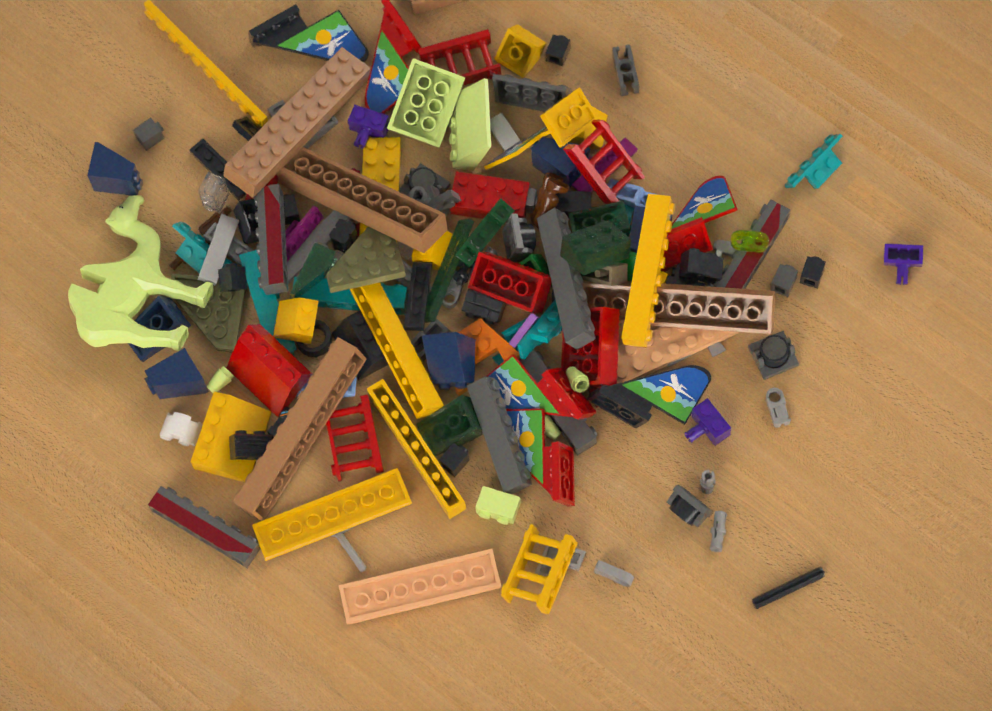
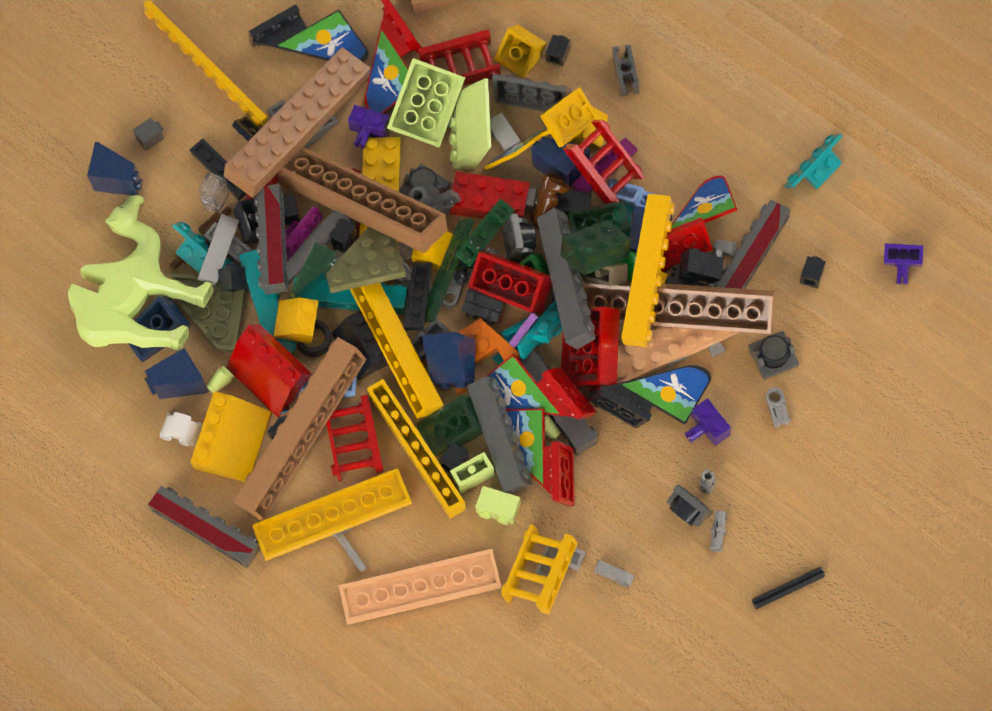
black brick [229,430,272,460] -> none
yellowish green cone [566,366,589,392] -> none
clear neon green plate [730,230,769,252] -> none
dark grey brick [771,264,798,297] -> none
none -> yellowish green brick [450,452,495,494]

